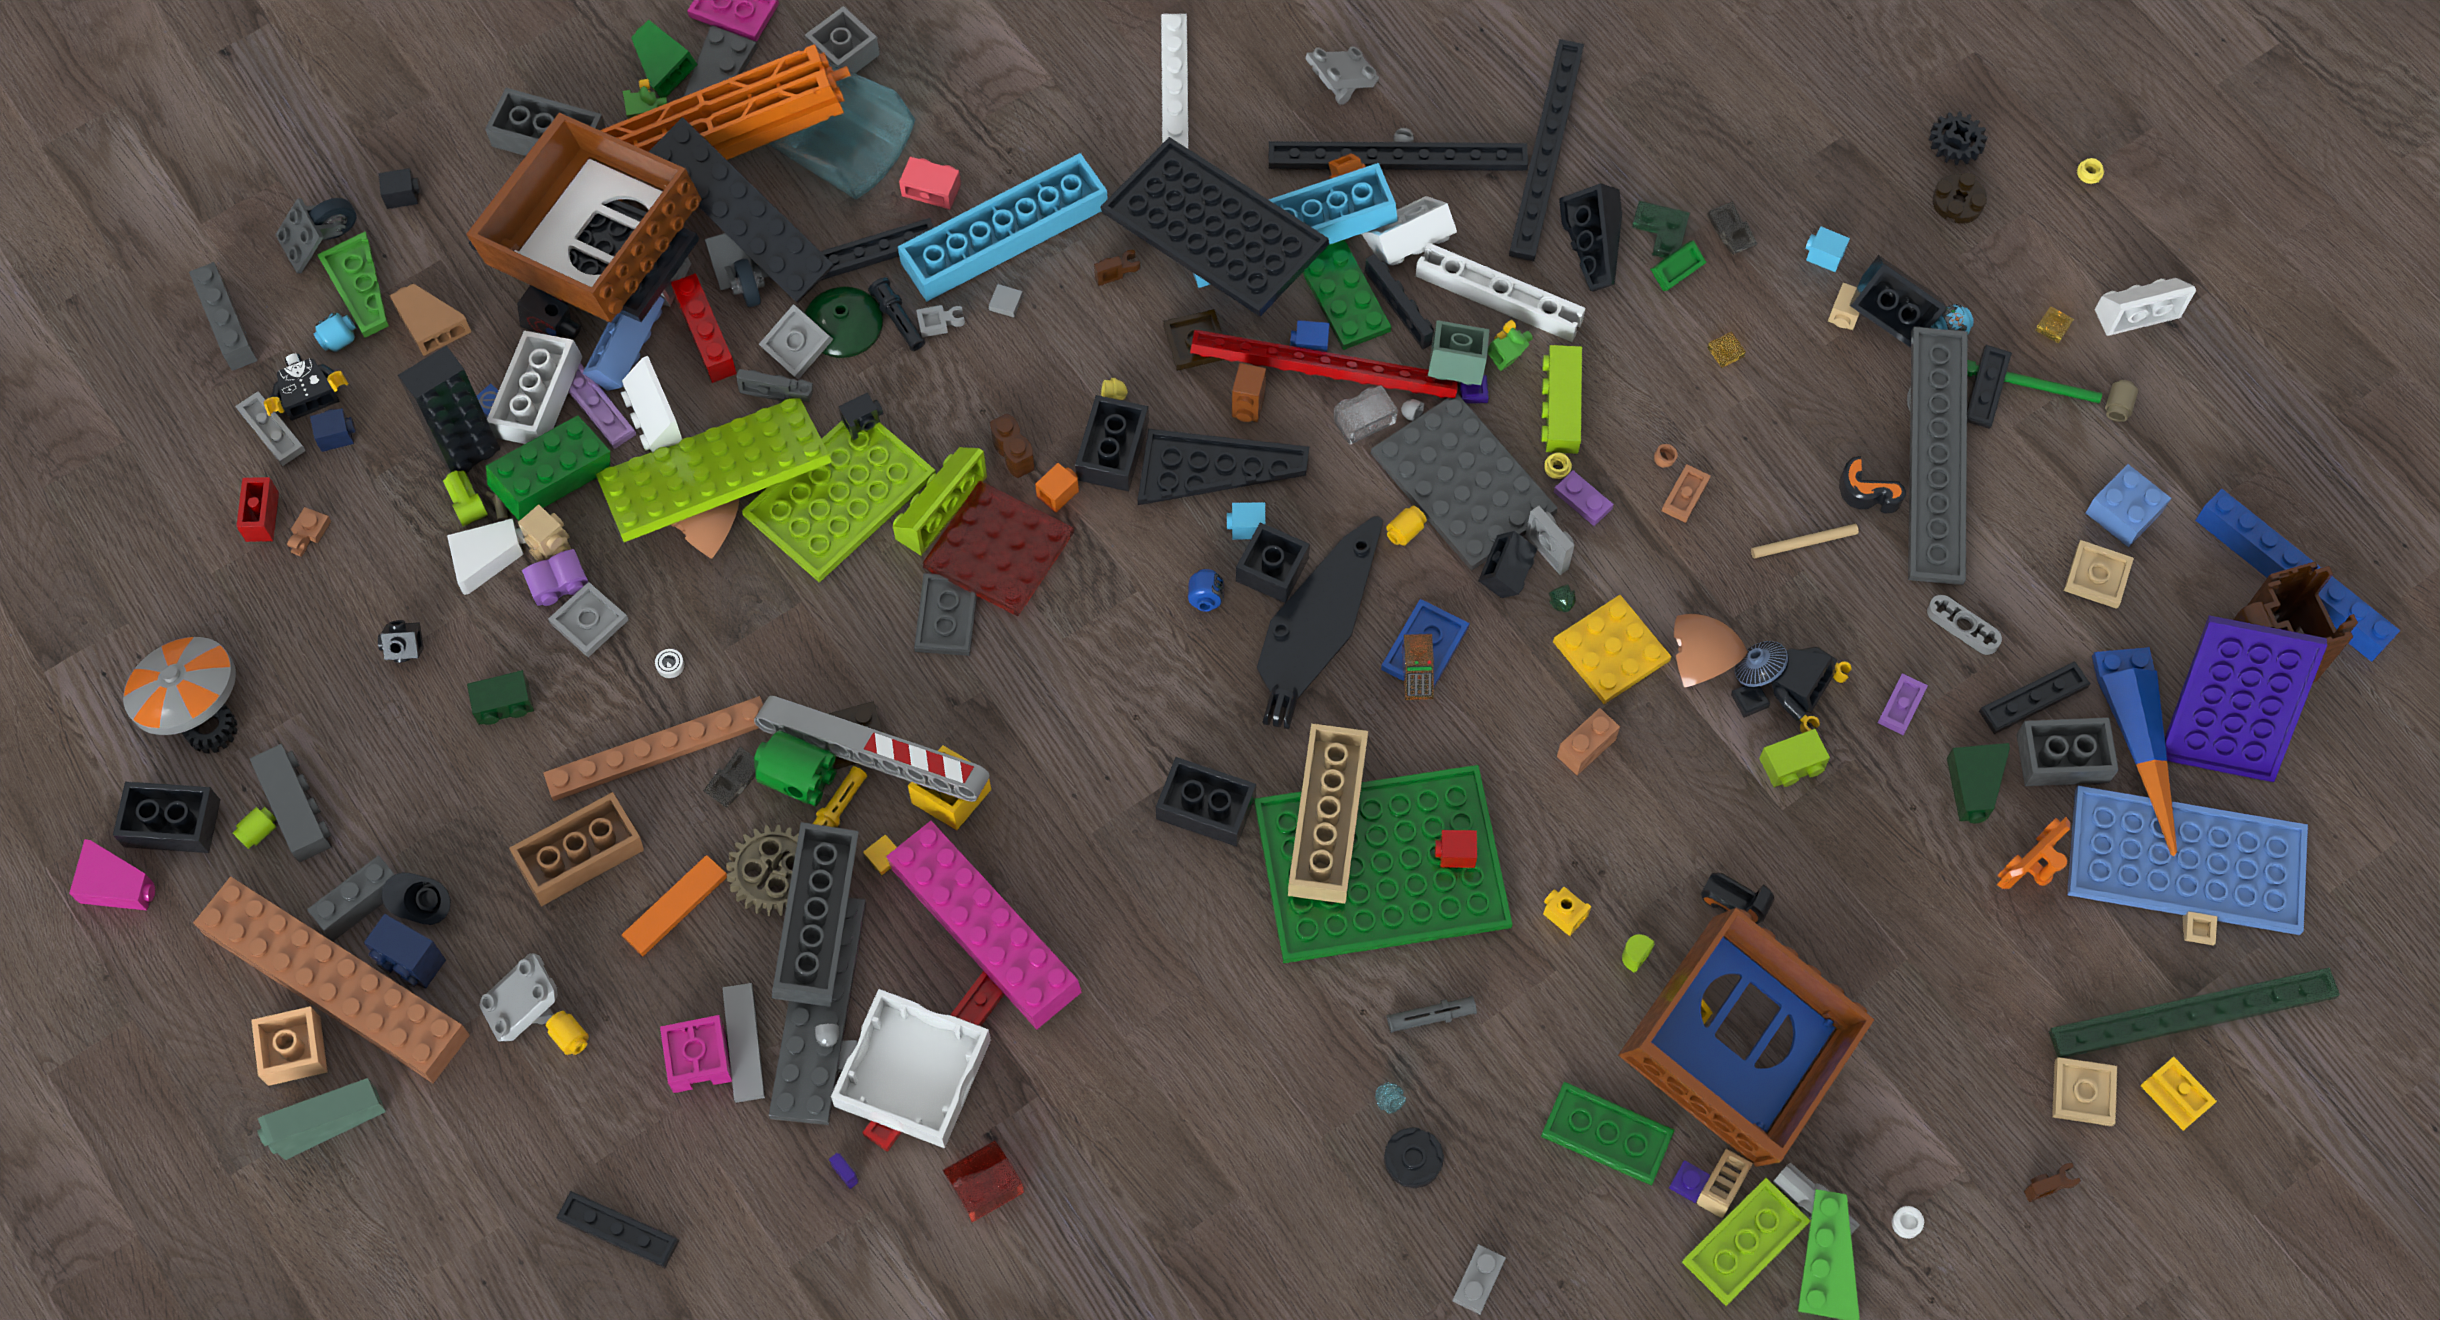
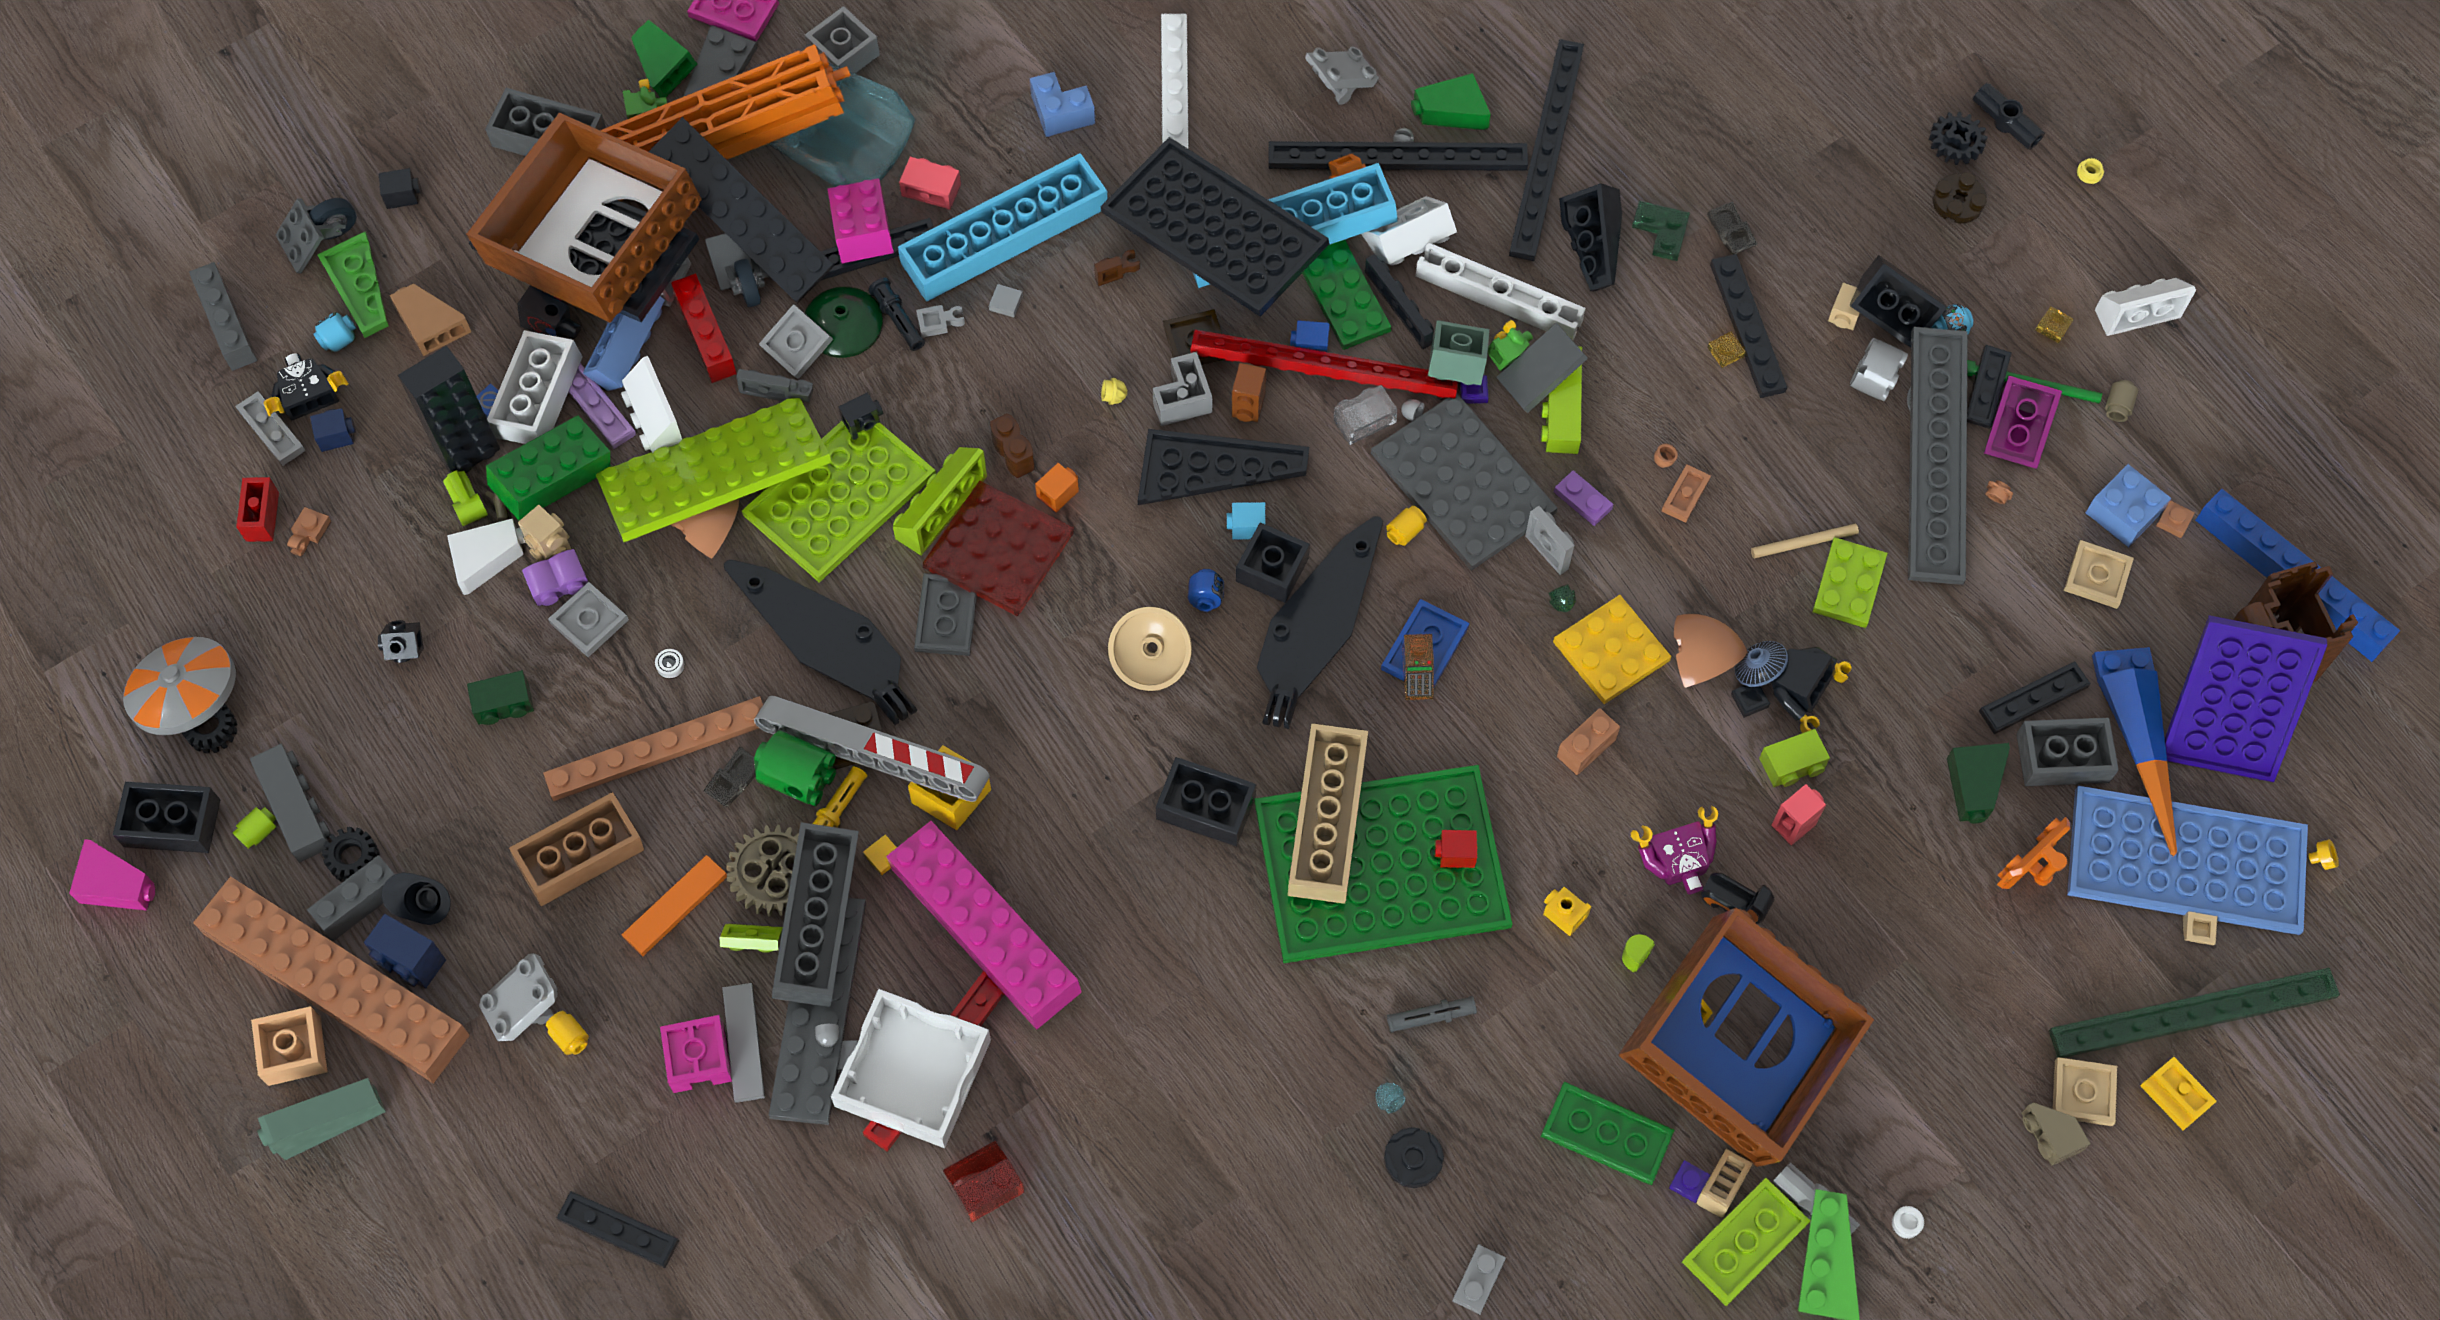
dark purple tile [829,1153,859,1189] -> none
black brick [1075,395,1149,492] -> none
black brick [1478,531,1538,599] -> none
light yellow plate [1544,453,1572,479] -> none
green tile [1650,240,1707,291] -> none
medium azure brick [1805,227,1850,272] -> none
black animal [1839,456,1906,513] -> none
medium lavender plate [1878,673,1928,735] -> none
light grey beam [1927,595,2002,655] -> none
reddish brown plate [2024,1163,2081,1202] -> none
none -> black tyre [322,827,380,881]
none -> lime plate [720,924,783,952]
none -> black wing [724,560,917,726]
none -> dark pink brick [828,178,894,263]
none -> medium blue brick [1030,72,1095,137]
none -> tan dish [1108,607,1192,691]
none -> light grey brick [1153,352,1212,426]
none -> green slope [1411,73,1491,130]
none -> dark grey tile [1497,323,1588,413]
none -> magenta torso [1631,805,1718,894]
none -> black plate [1710,254,1788,398]
none -> coral brick [1771,784,1826,846]
none -> lime plate [1812,537,1887,628]
none -> light grey brick [1850,338,1908,401]
none -> black piece [1972,83,2045,150]
none -> magenta slope [1984,376,2062,469]
none -> nougat plate [1985,480,2013,504]
none -> dark tan slope [2022,1103,2090,1166]
none -> nougat plate [2156,500,2195,538]
none -> yellow tile [2308,839,2339,870]

